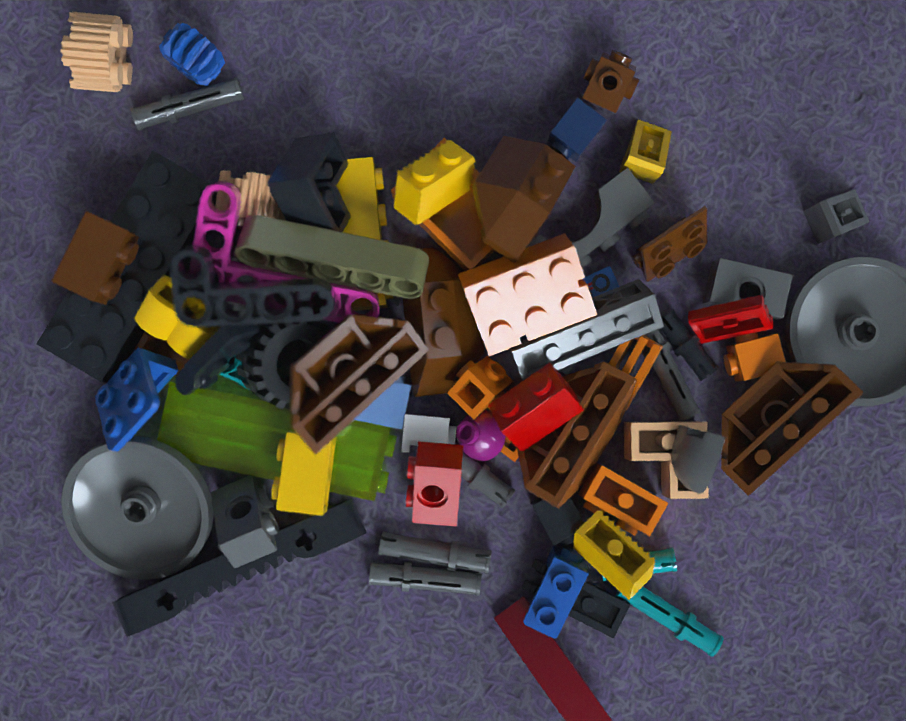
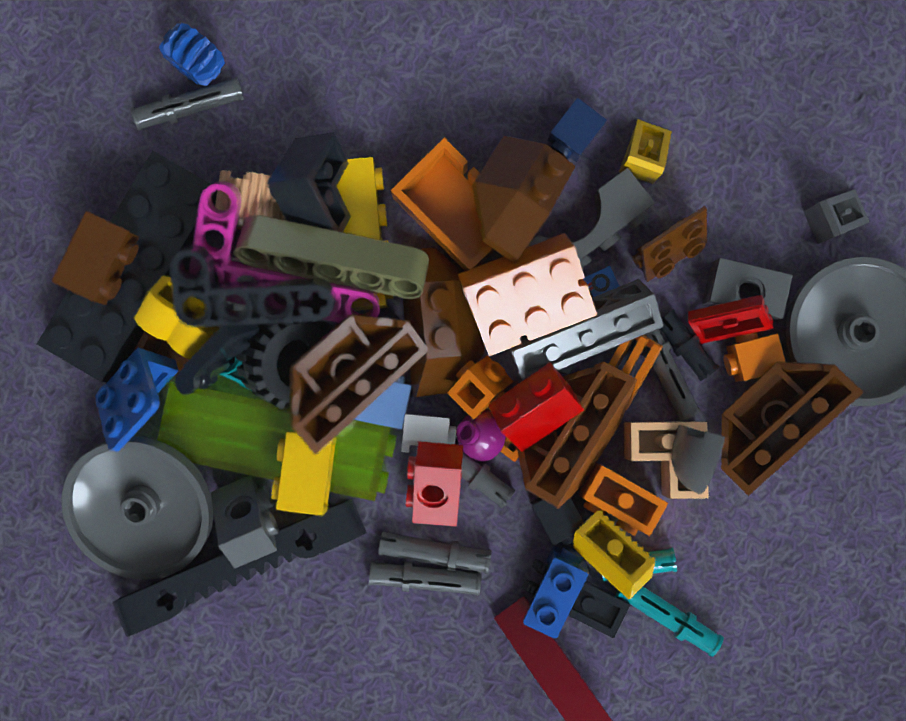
light nougat brick [61,12,133,92] -> none
yellow brick [394,140,476,225] -> none
reddish brown brick [583,50,640,113] -> none

